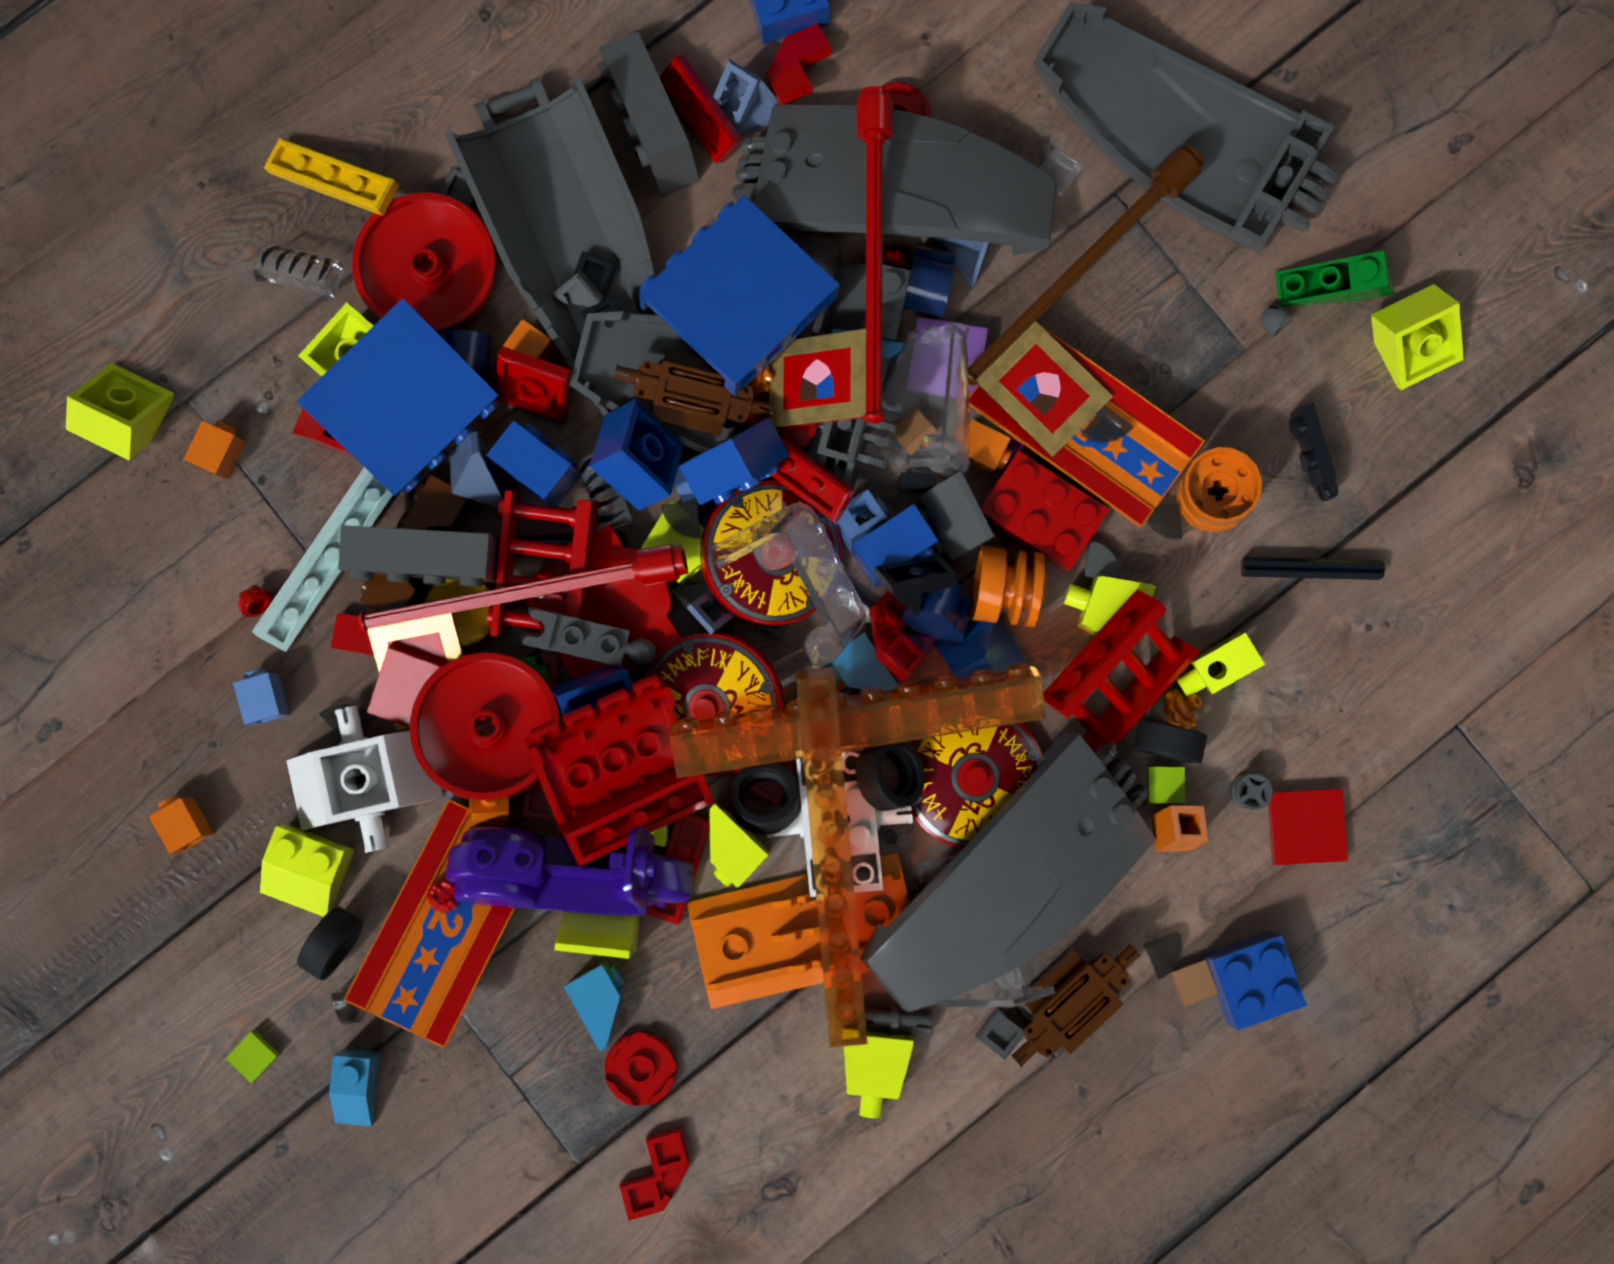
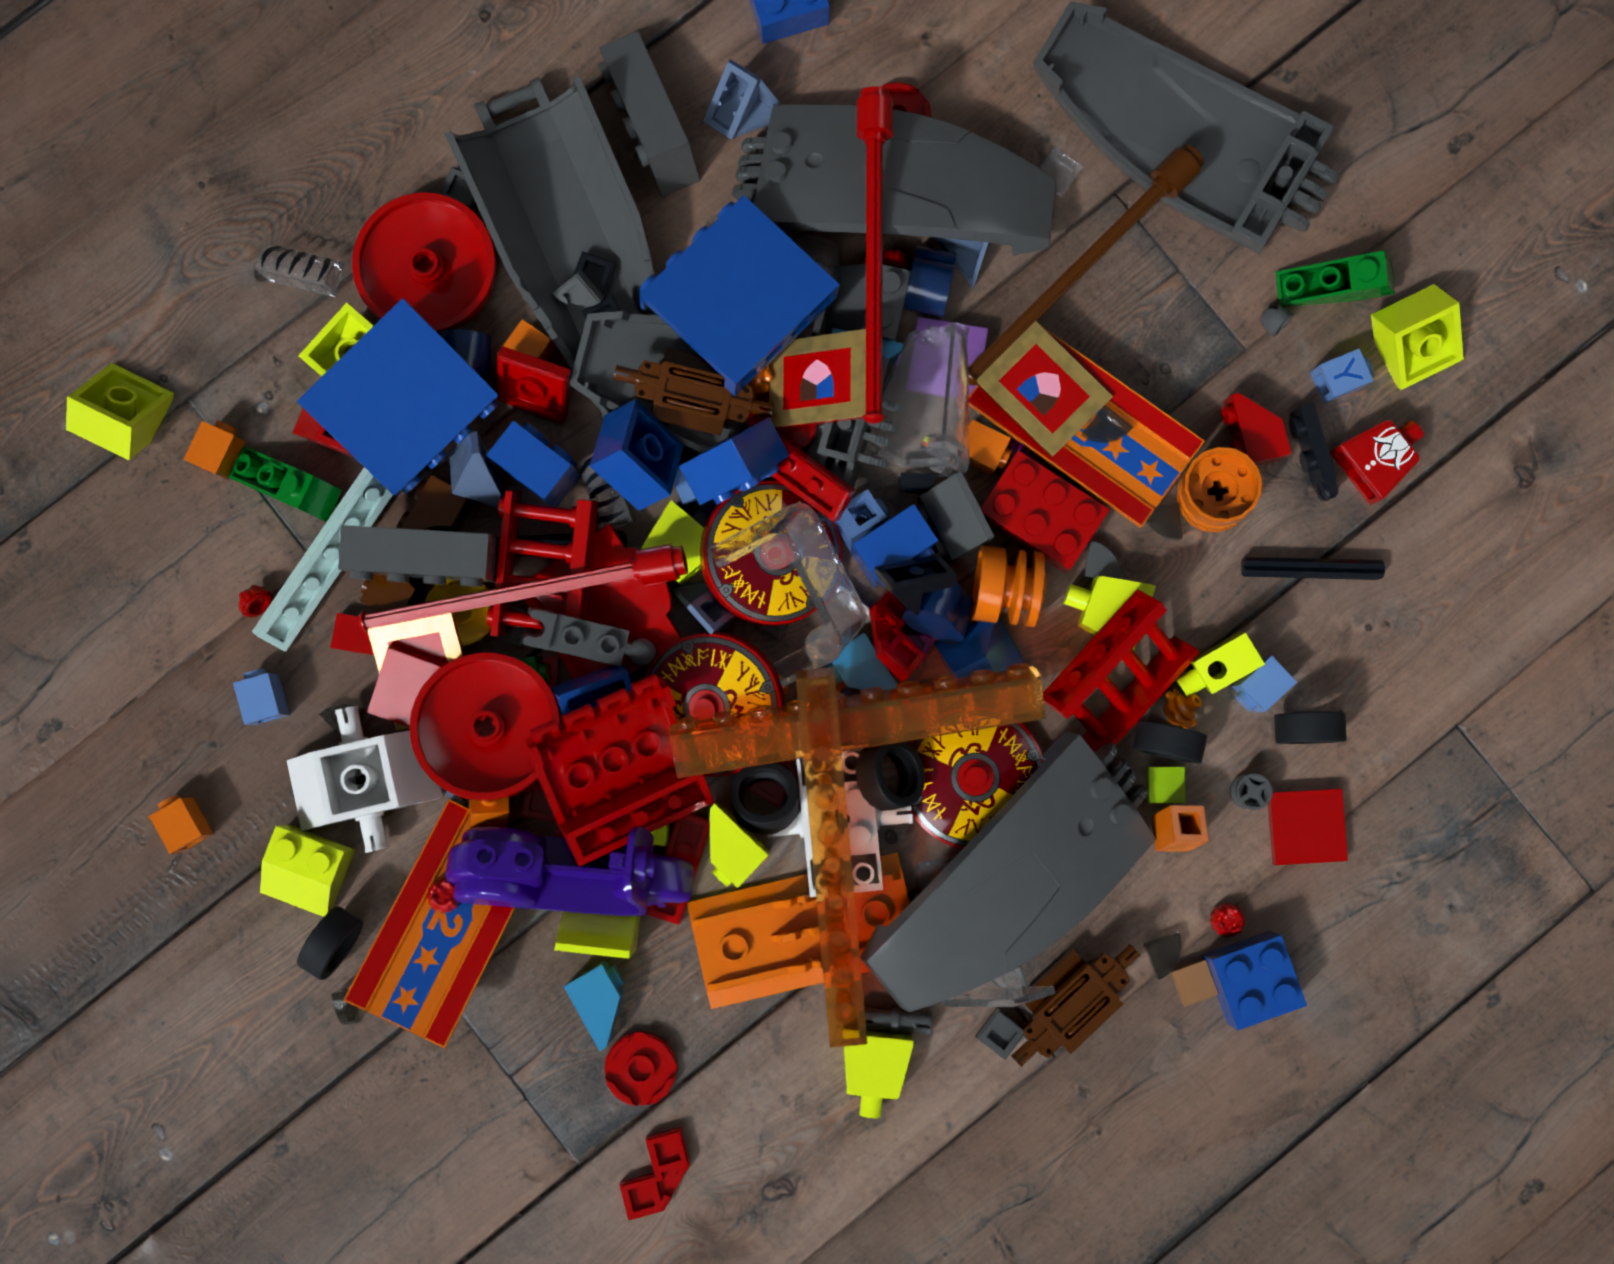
lime tile [225,1029,280,1084] -> none
yellow tile [263,138,399,216] -> none
dark azure slope [329,1048,381,1126] -> none
red tile [659,55,743,164] -> none
clear smoke tile [661,501,702,539] -> none
red tile [766,23,832,106] -> none
medium nougat tile [889,407,938,456] -> none
none -> green slope [228,446,342,522]
none -> red piece [1209,902,1246,937]
none -> red slope [1221,393,1291,466]
none -> medium blue brick [1232,656,1297,713]
none -> black tyre [1274,711,1347,744]
none -> medium blue brick [1310,348,1374,404]
none -> torso [1329,419,1424,505]

